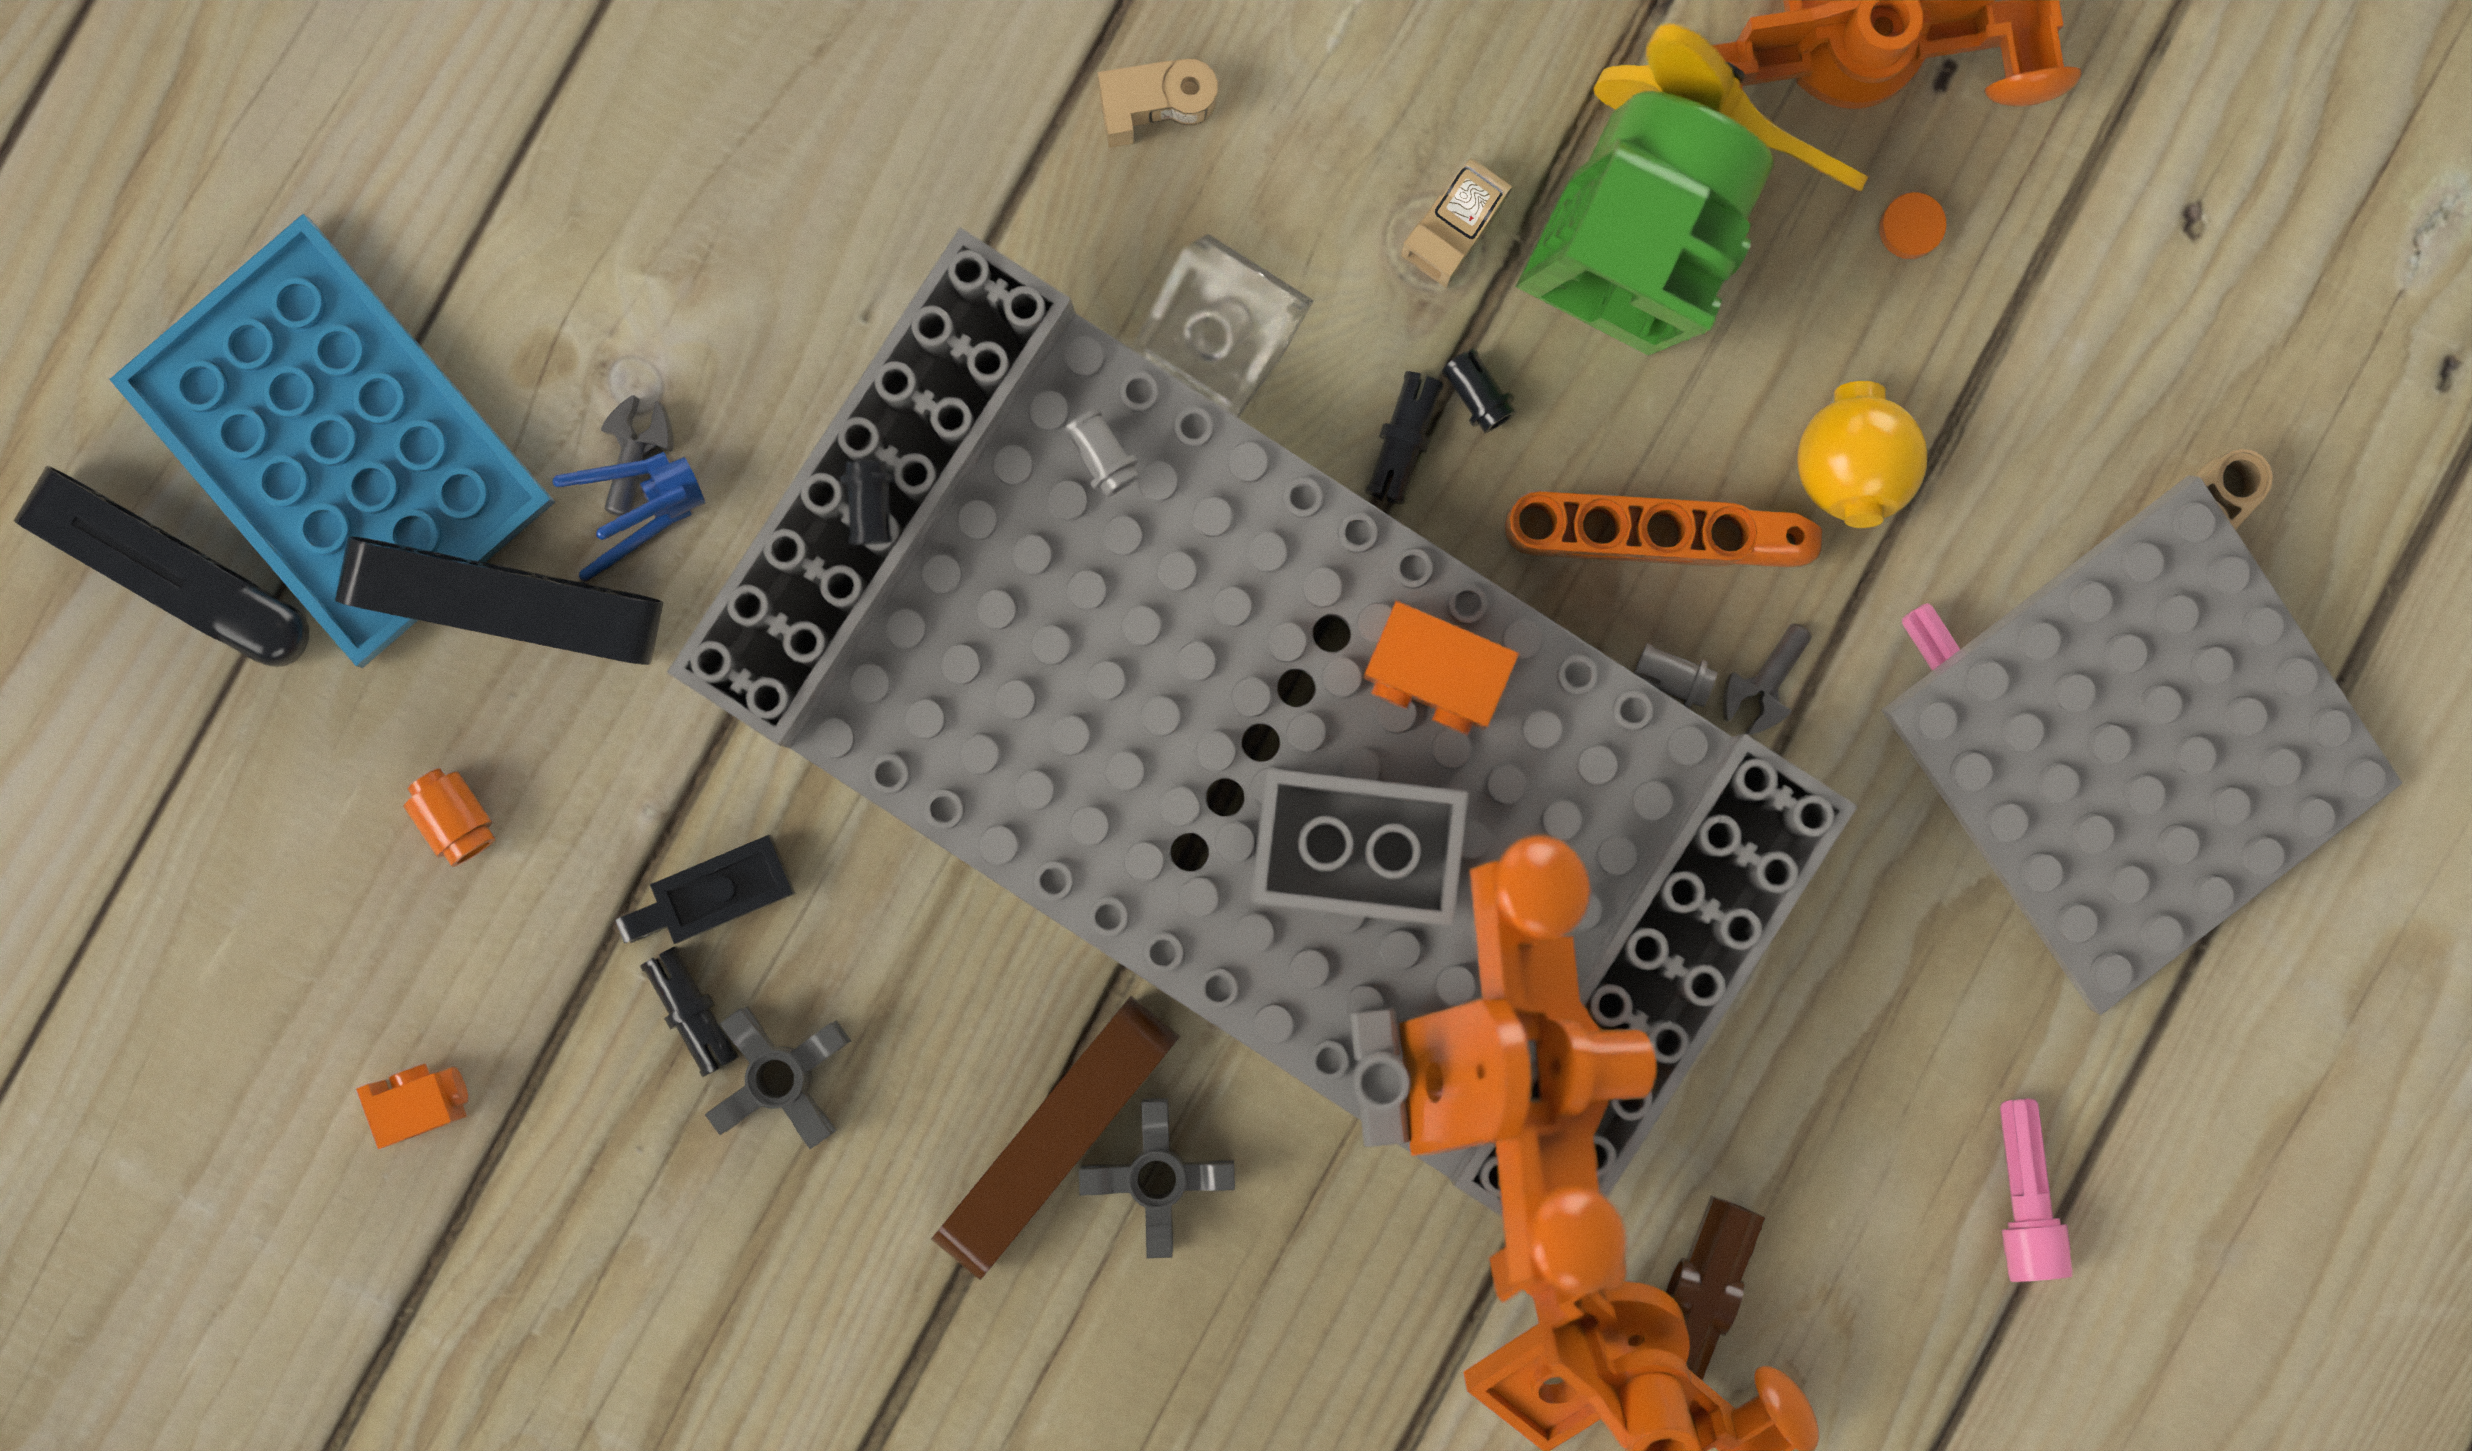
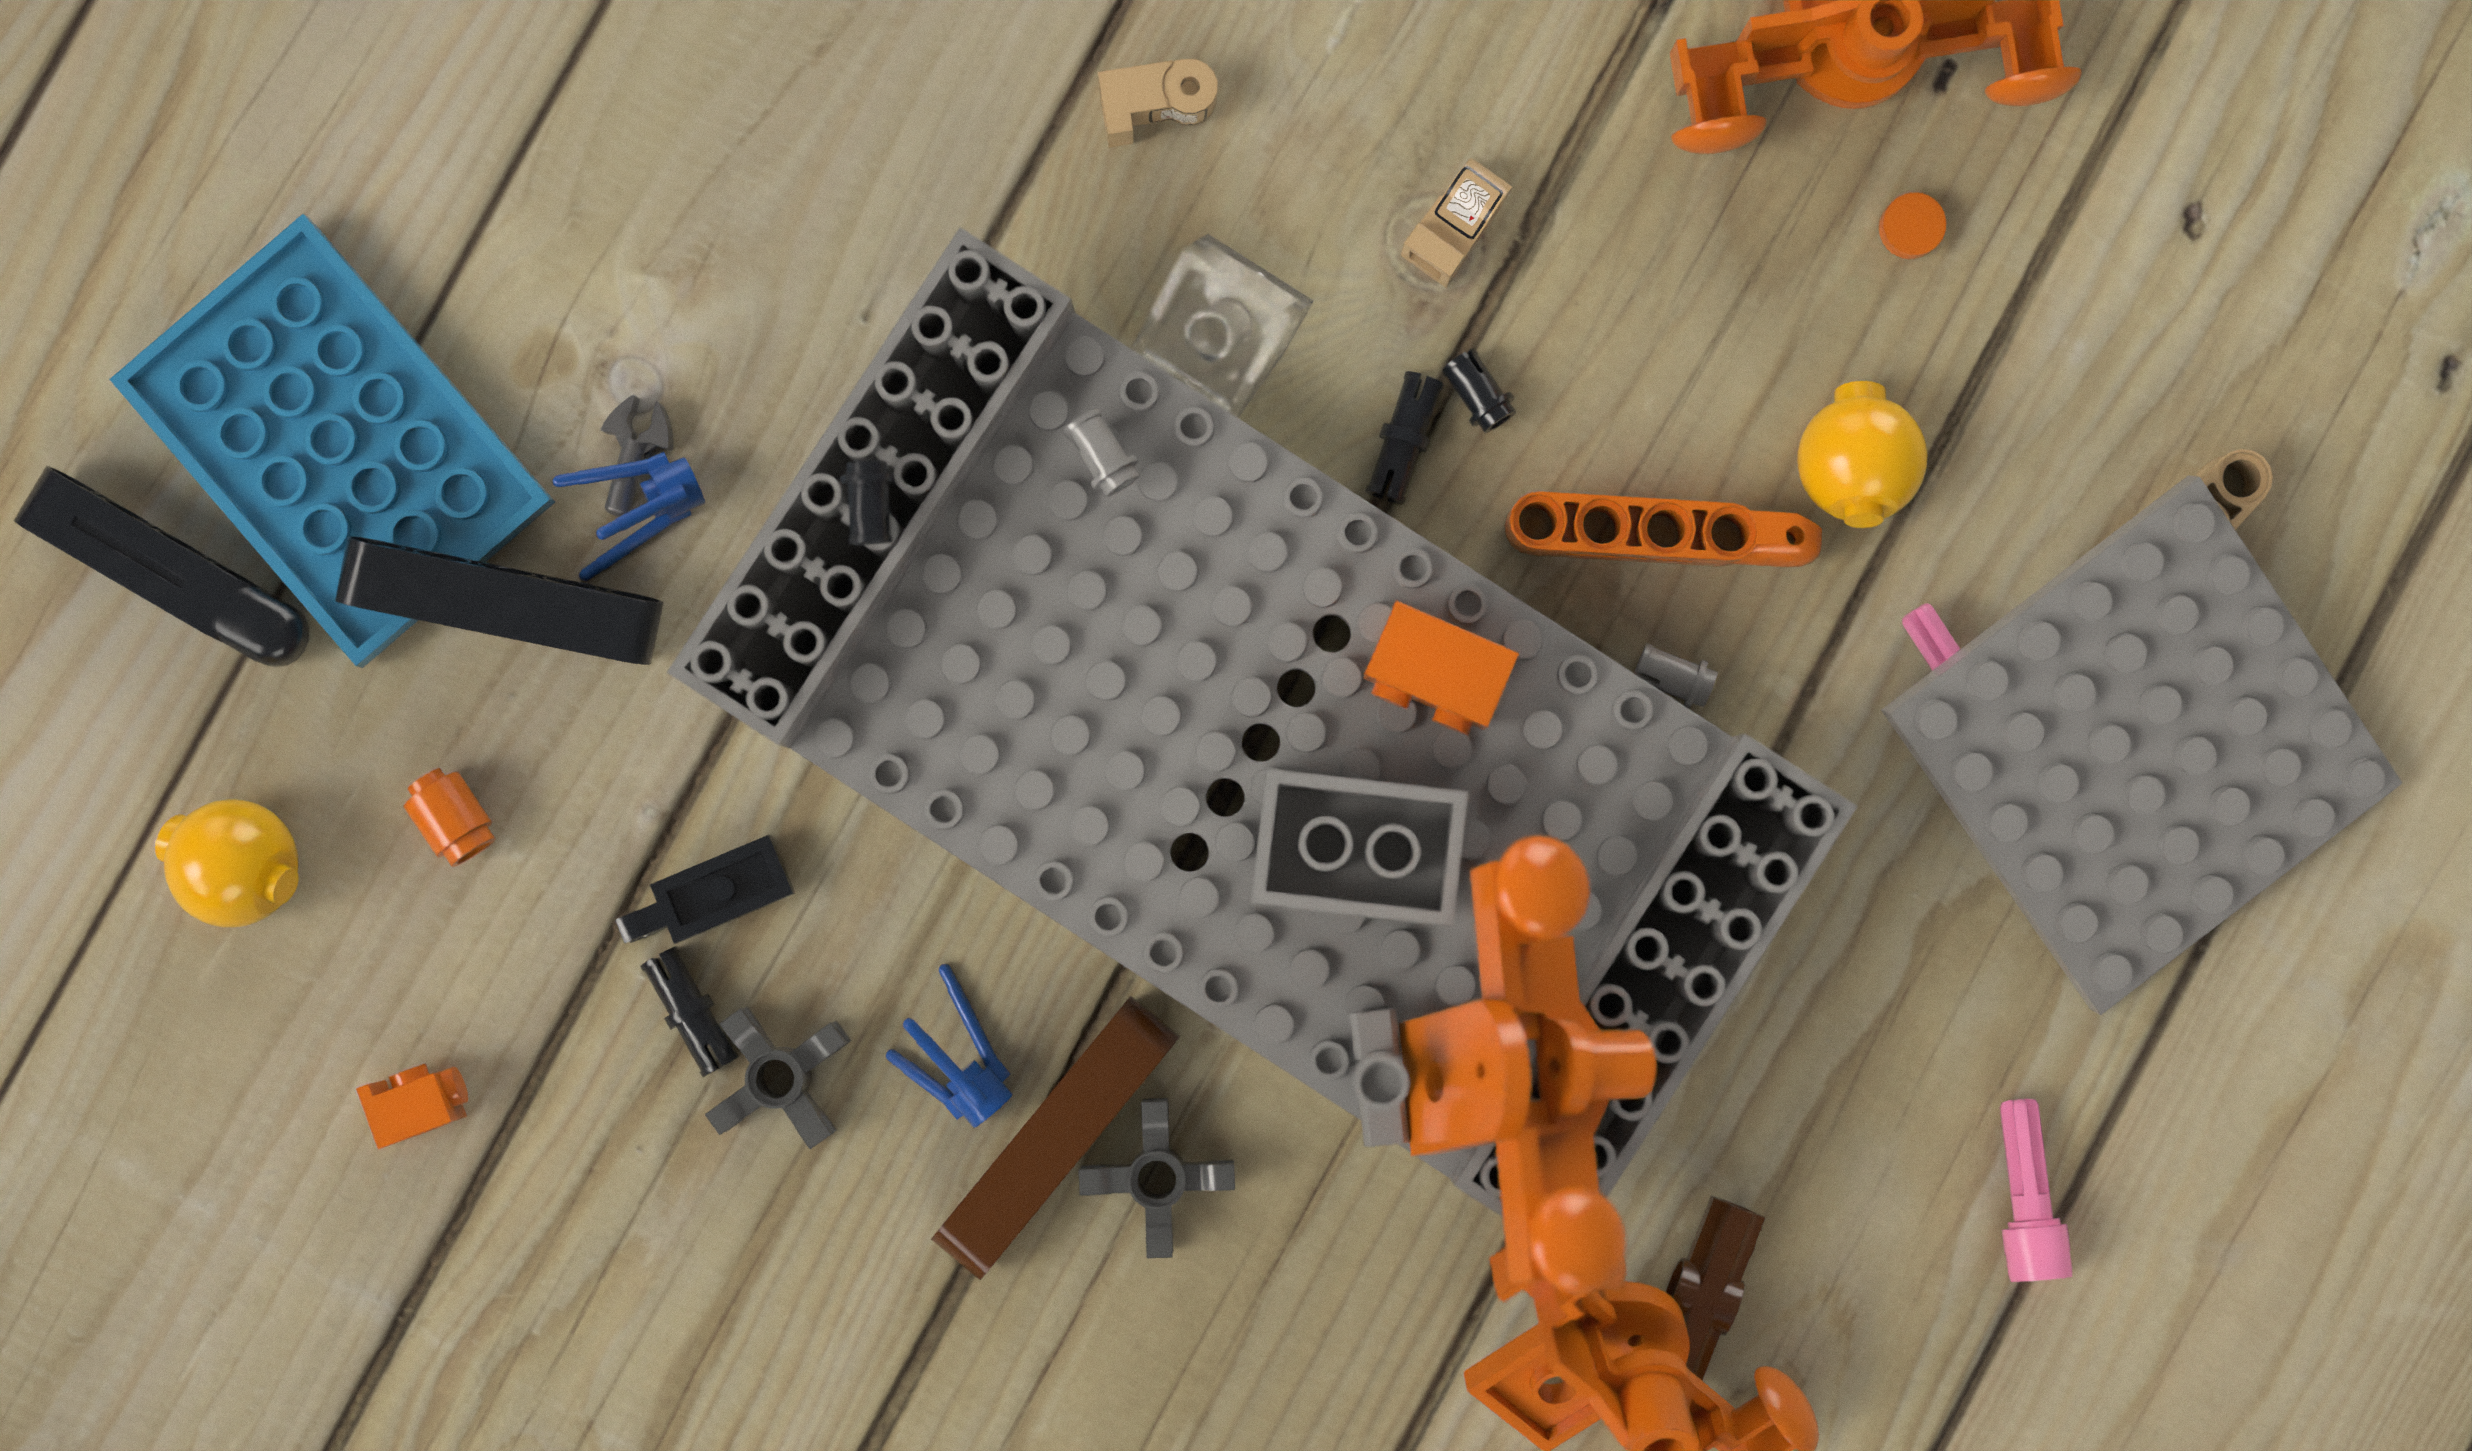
bright green brick [1515,23,1868,356] -> none
flat silver bar [1723,623,1812,735] -> none
none -> yellow brick [155,799,299,928]
none -> blue plant [886,964,1013,1128]

